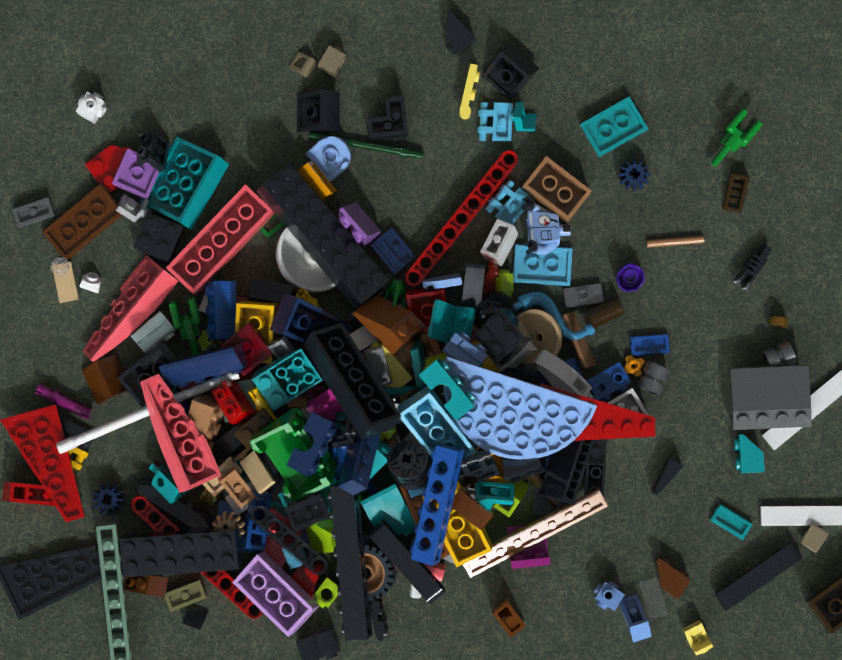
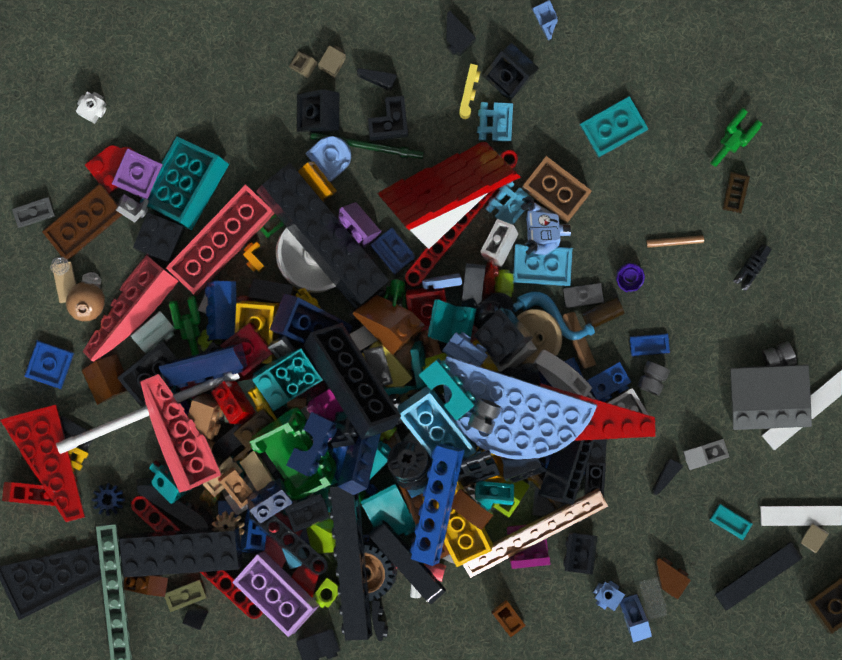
magenta pin [35,383,92,420] -> none
black bracket [136,129,170,172] -> none
teal bracket [511,102,537,131] -> none
dark blue gear [618,159,650,192] -> none
light orange plate [623,355,644,377] -> none
light yellow bracket [682,620,713,655] -> none
teal slope [734,434,765,474] -> none
pearl gold tile [769,316,788,328] -> none
none -> blue plate [24,340,74,389]
none -> medium nougat cylinder [66,282,105,322]
none -> light orange bracket [243,242,265,273]
none -> dark blue bracket [247,477,292,523]
none -> black slope [357,68,397,91]
none -> red piece [377,142,521,249]
none -> flat silver wheel [468,398,502,434]
none -> medium blue slope [532,0,558,40]
none -> black bracket [563,532,598,575]
none -> light grey slope [684,439,729,470]

